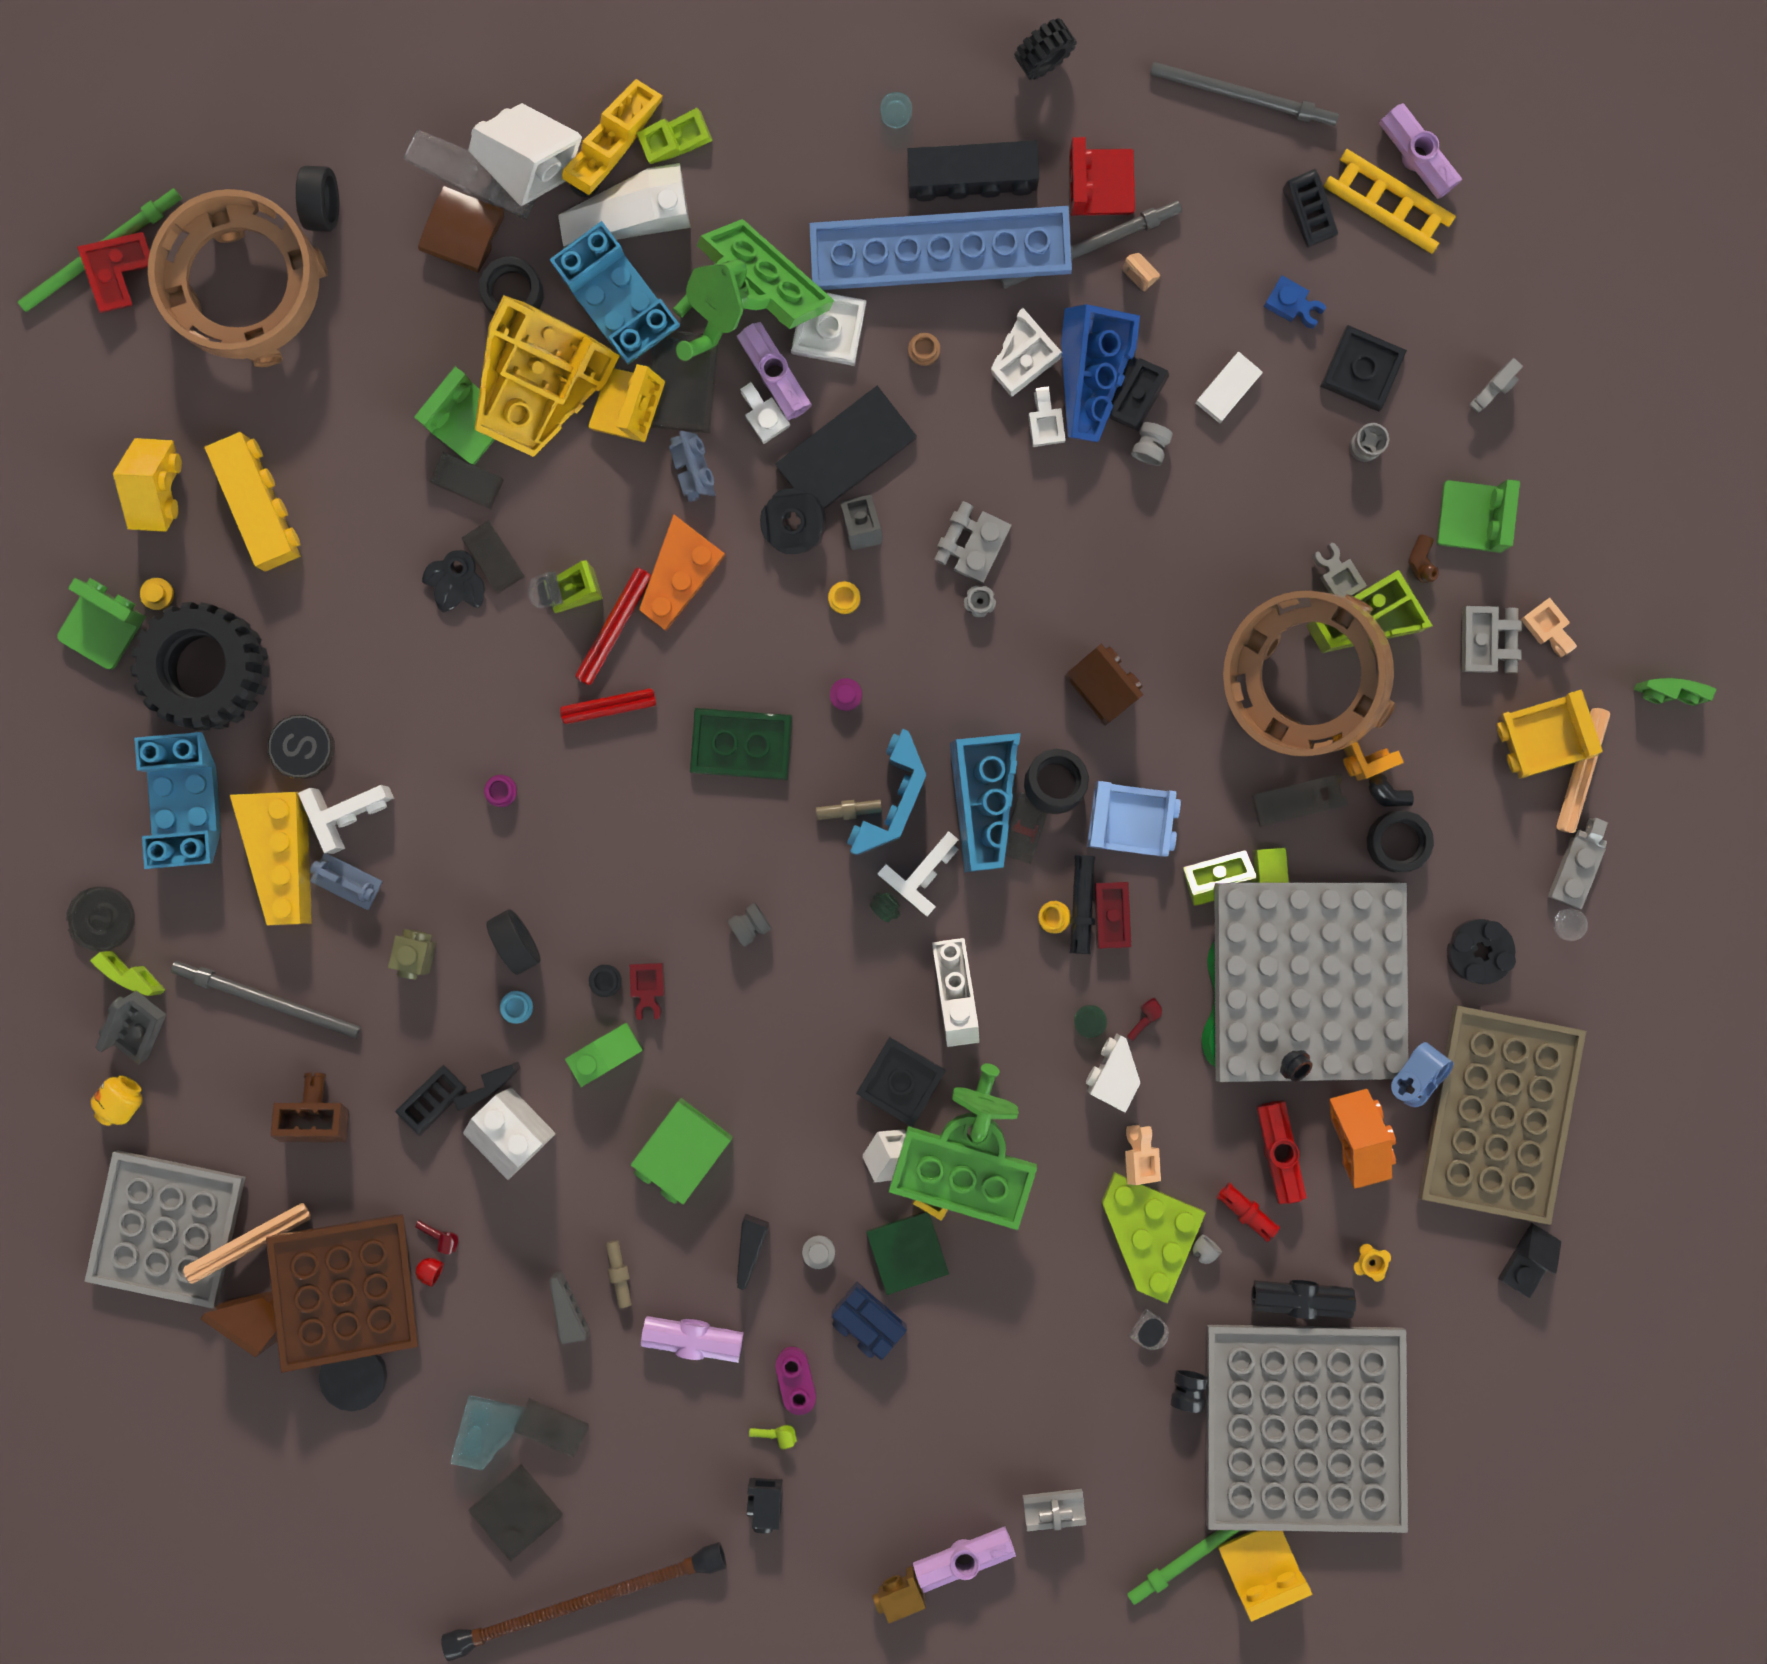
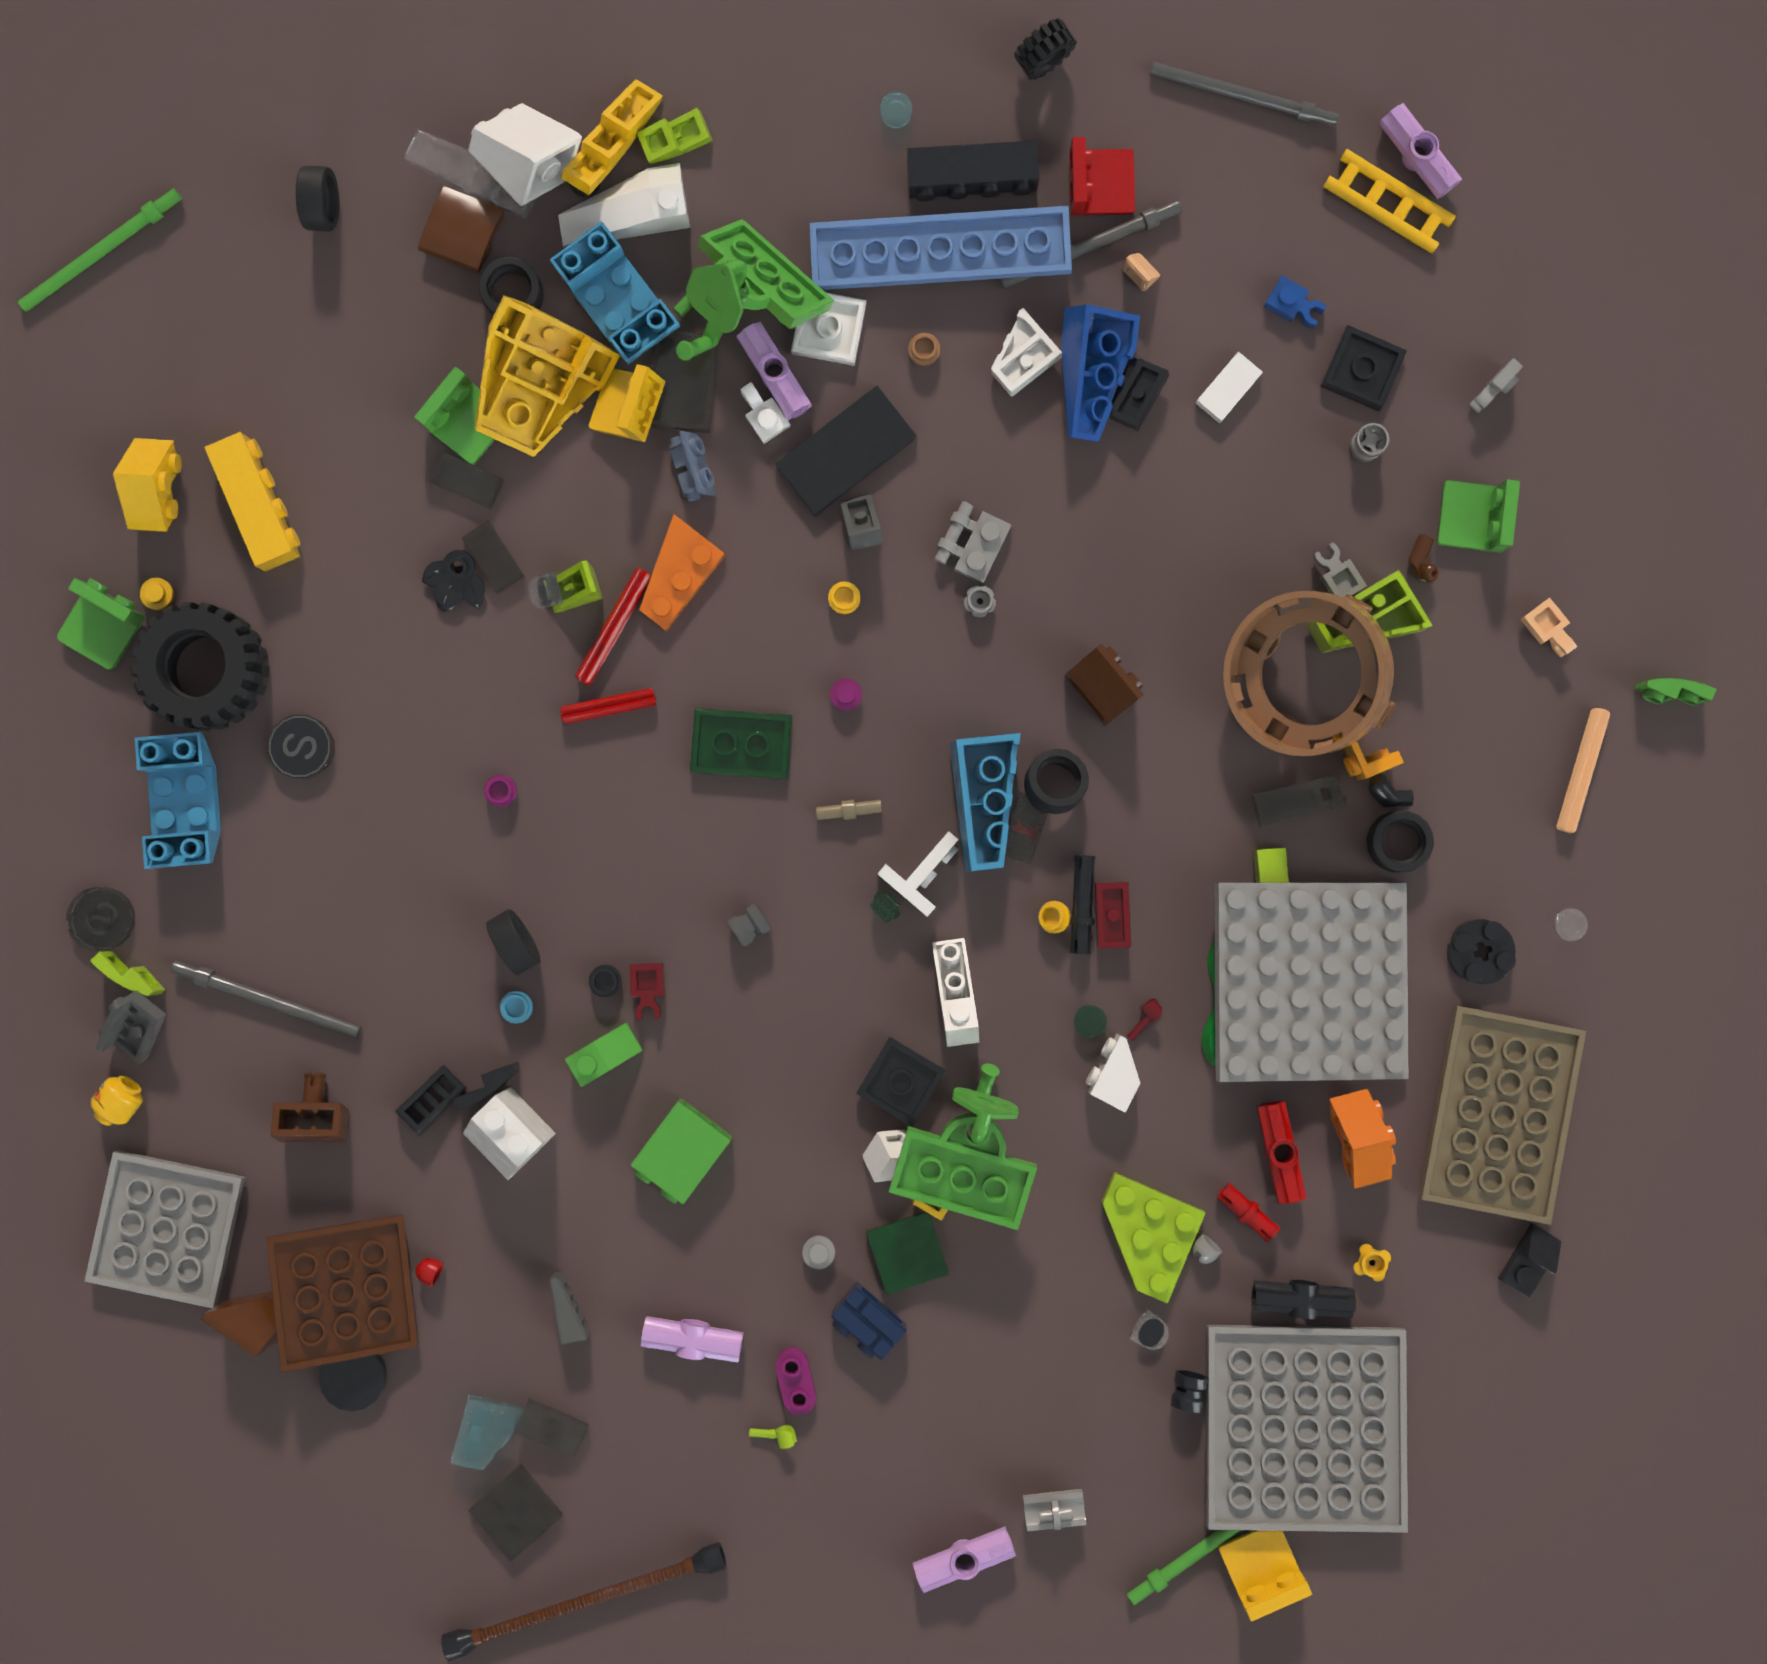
red plate [77,232,150,313] -> none
medium nougat piece [148,189,328,367] -> none
light nougat axle [183,1203,311,1284] -> none
yellow wedge [230,792,312,925] -> none
white bracket [298,785,394,854] -> none
sand blue hinge [310,853,383,910] -> none
olive brick [388,929,437,980] -> none
dark red hand [415,1220,459,1254] -> none
dark tan bar [606,1240,632,1308] -> none
black slope [737,1214,769,1290] -> none
black brick [747,1478,783,1534] -> none
black plate [760,488,826,554] -> none
dark azure slope [847,729,926,855] -> none
pearl gold brick [872,1566,926,1624] -> none
white plate [1028,387,1066,447] -> none
light blue panel [1087,781,1181,857] -> none
light nougat plate [1125,1125,1161,1185] -> none
light grey wheel [1131,422,1173,466] -> none
lime slope [1183,851,1256,906] -> none
black plate [1280,1050,1313,1082] -> none
black slope [1282,169,1338,248] -> none
medium blue piece [1391,1042,1454,1107] -> none
light grey plate [1462,606,1522,674] -> none
yellow panel [1496,689,1603,779] -> none
light grey hinge [1548,818,1608,909] -> none

